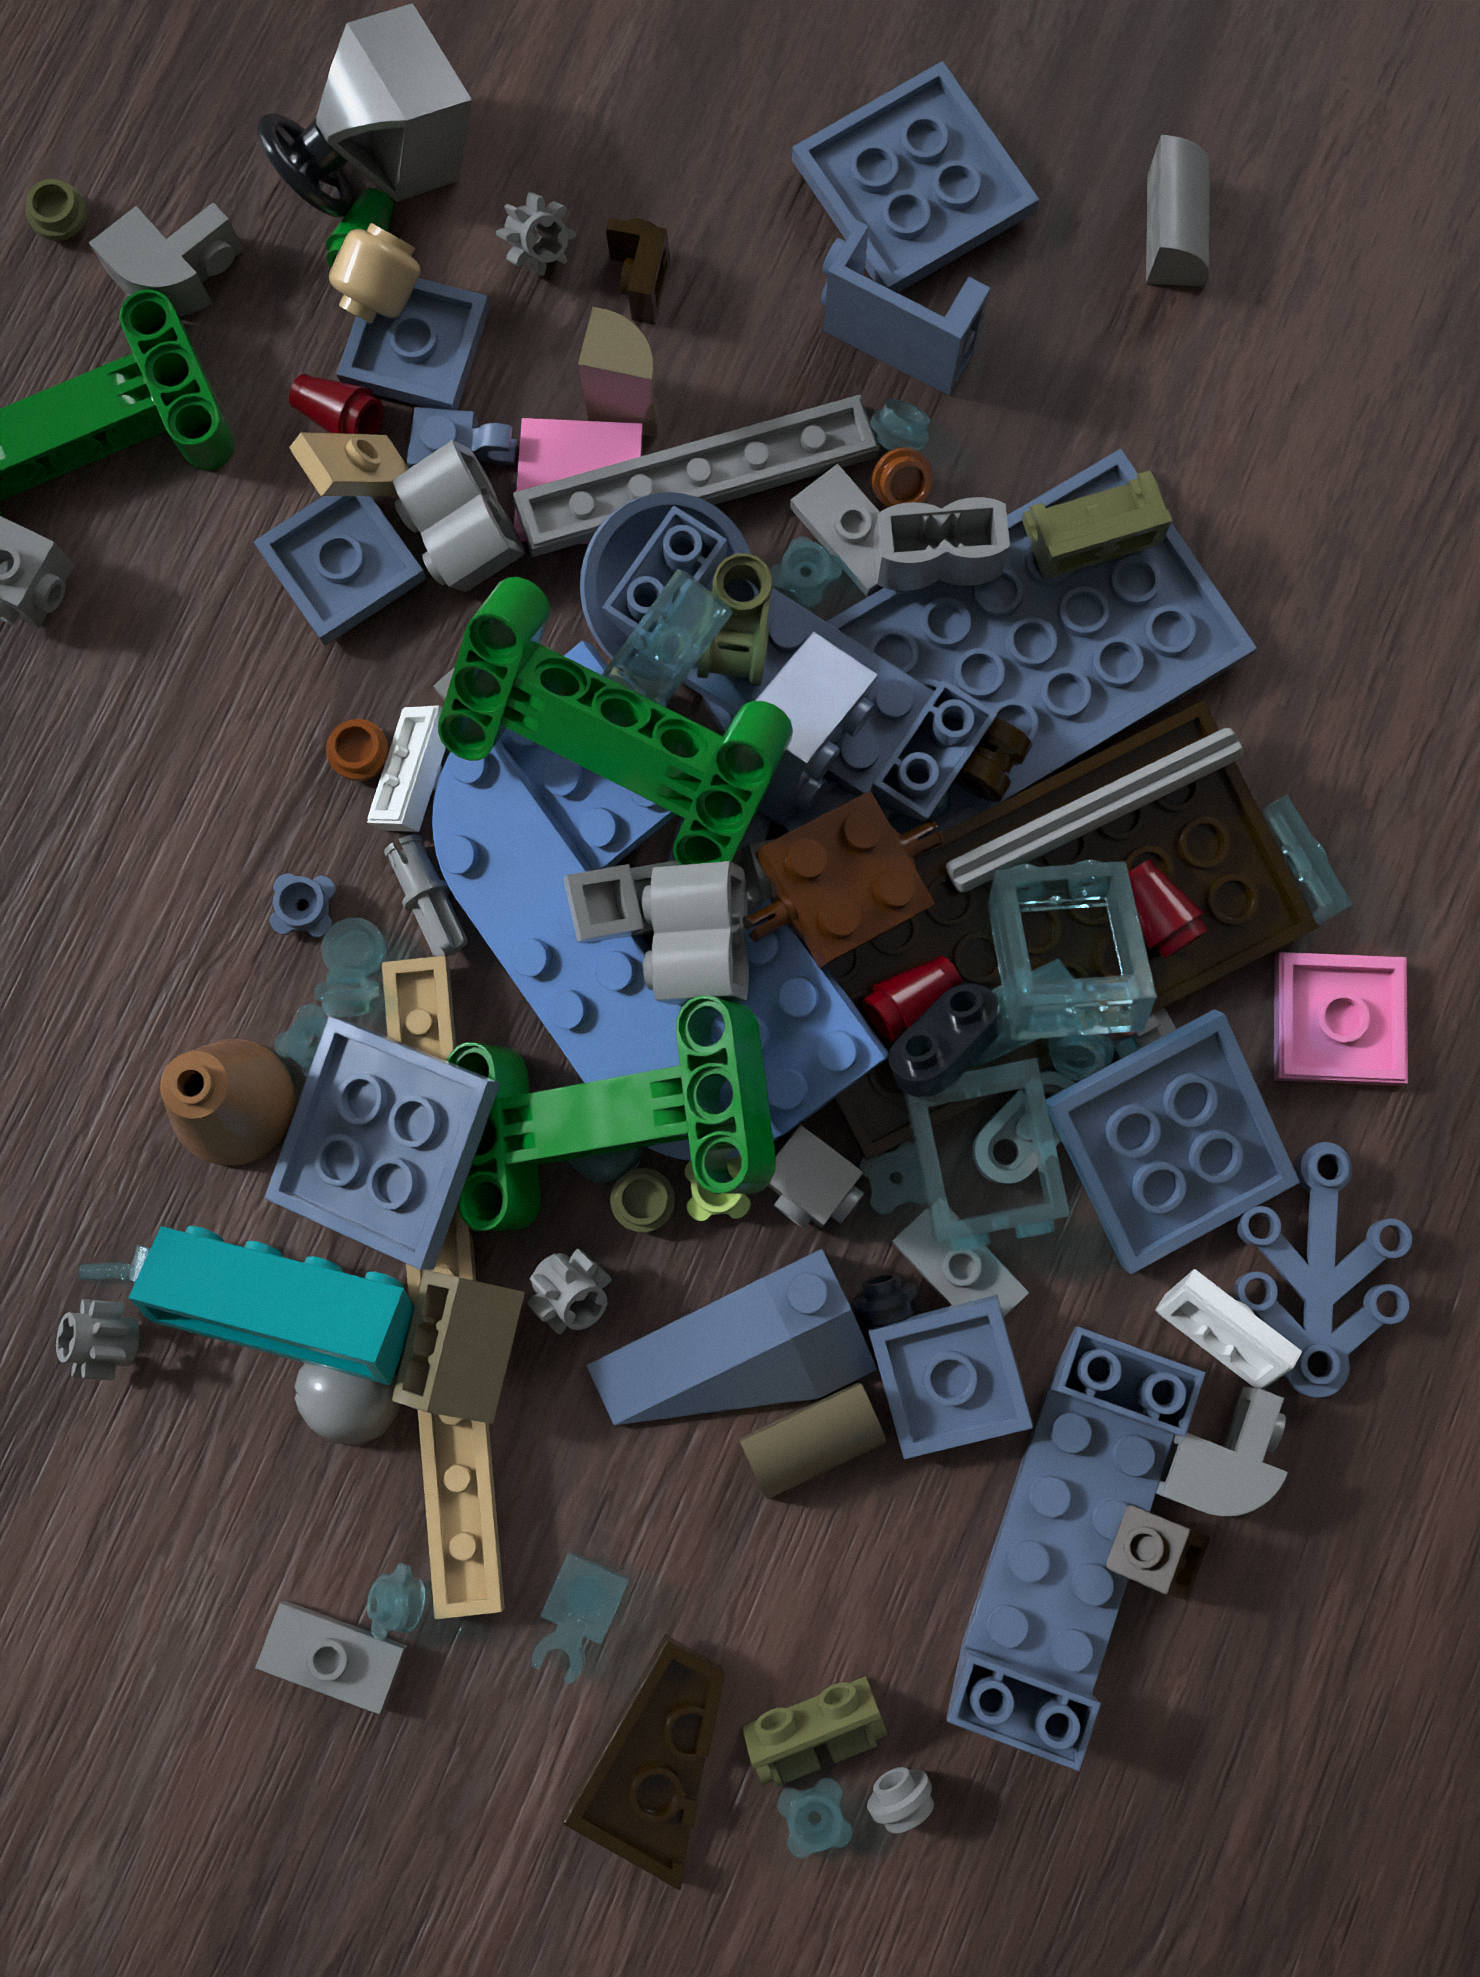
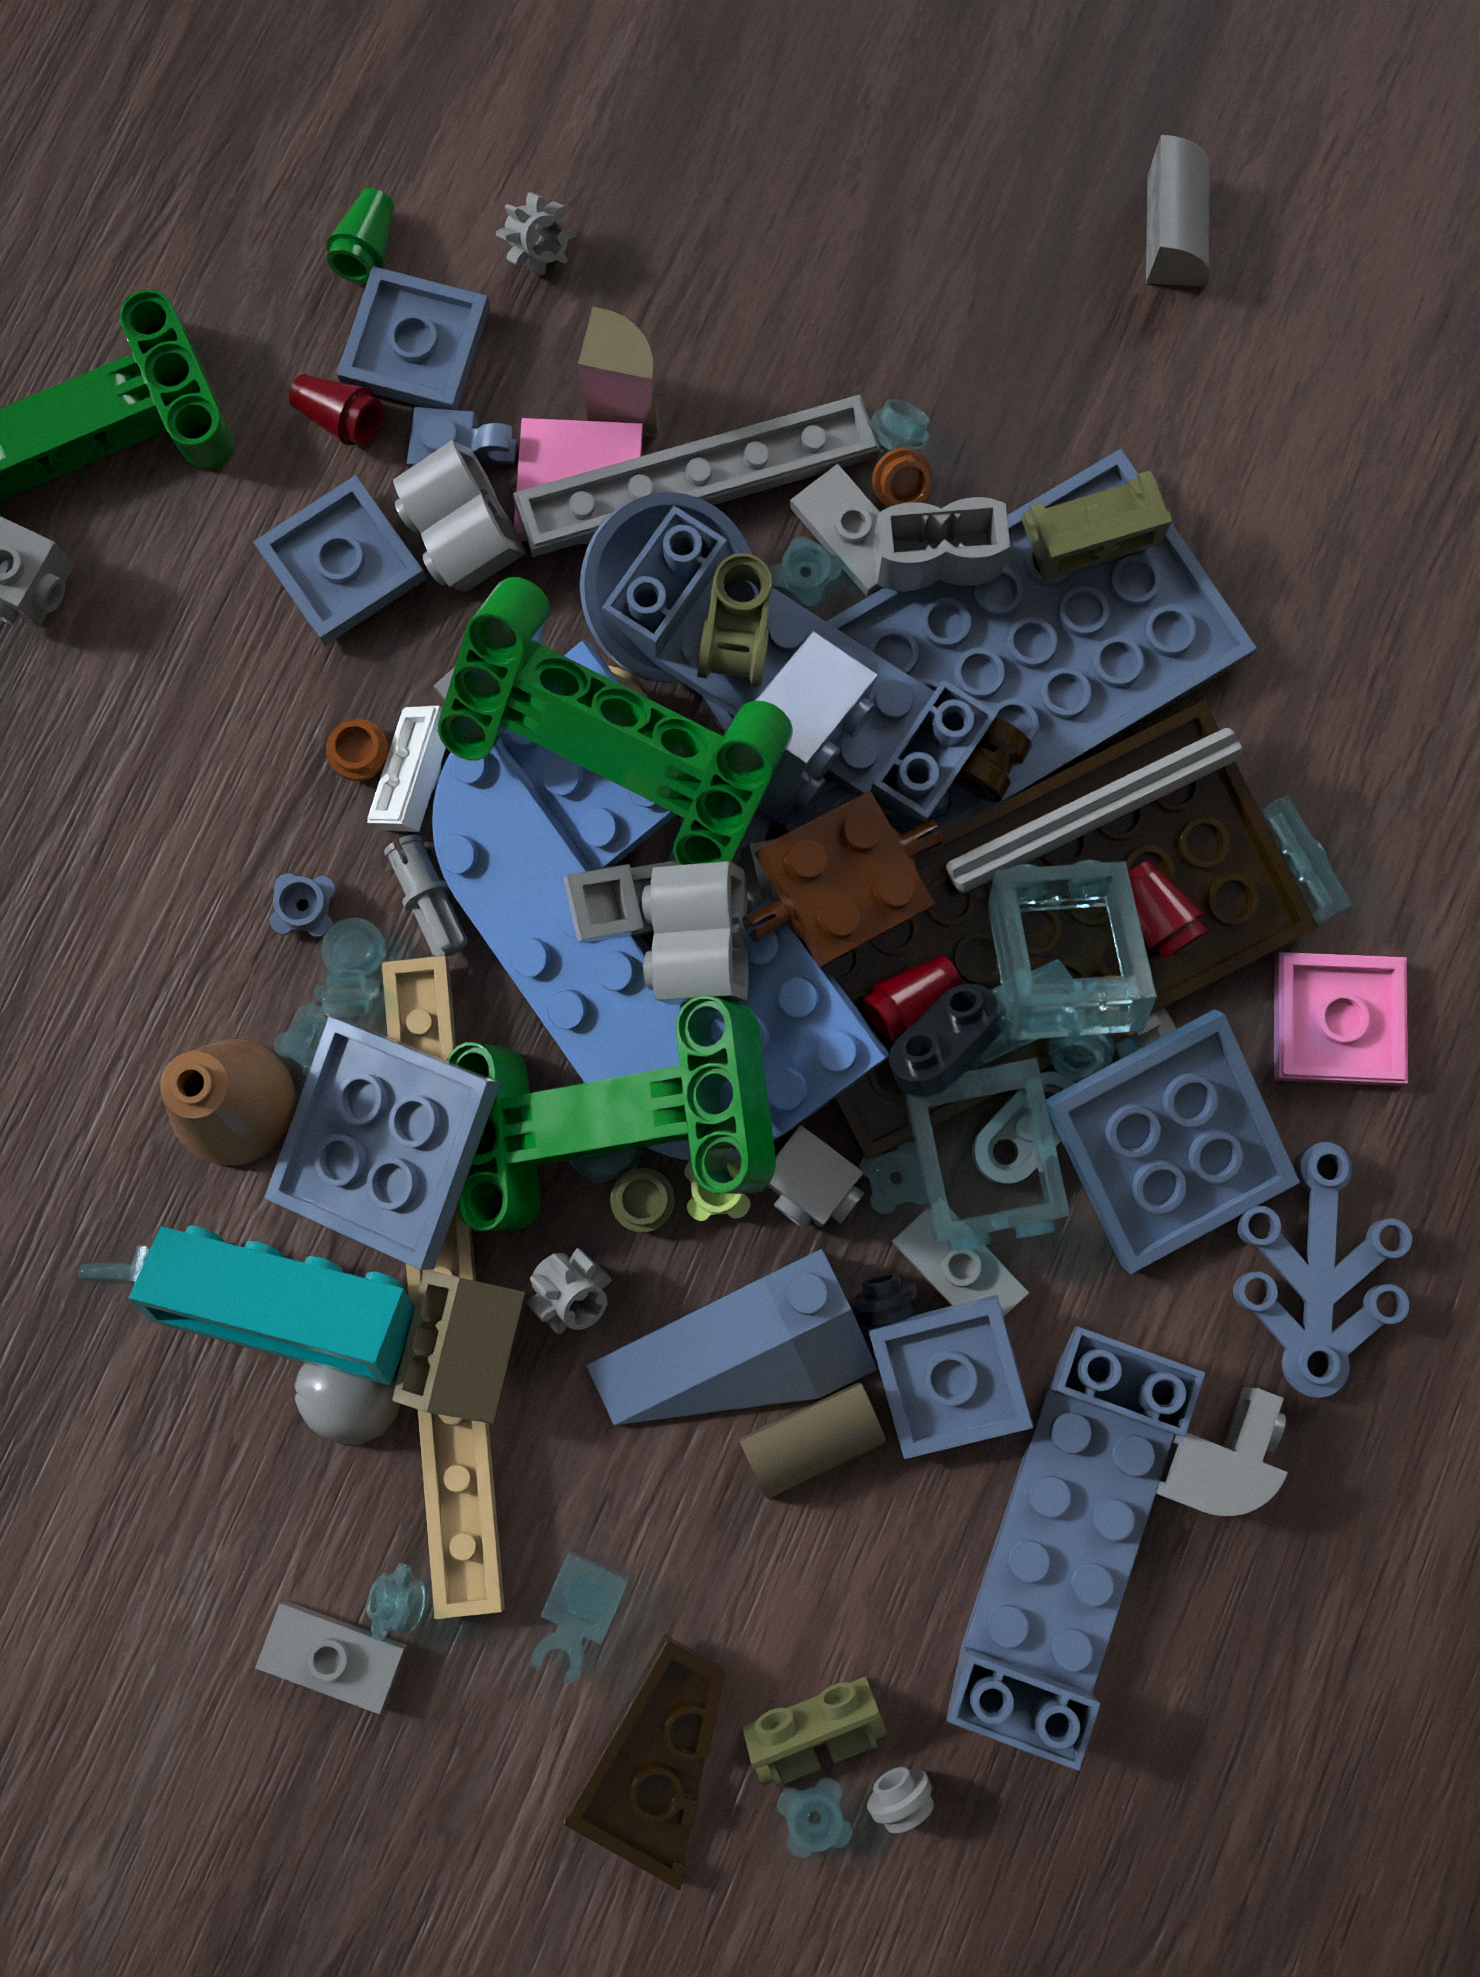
olive plate [26,179,87,241] -> none
light grey gear [56,1299,139,1380] -> none
light grey brick [89,202,243,316] -> none
light grey piece [257,3,472,218] -> none
tan plate [289,432,409,496] -> none
tan head [329,223,421,324] -> none
clear light blue plate [602,569,733,706] -> none
dark brown bracket [606,218,671,325] -> none
sand blue plate [792,61,1040,293] -> none
sand blue panel [820,220,991,396] -> none
bracket [1106,1506,1210,1601] -> none
white plate [1155,1269,1302,1390] -> none

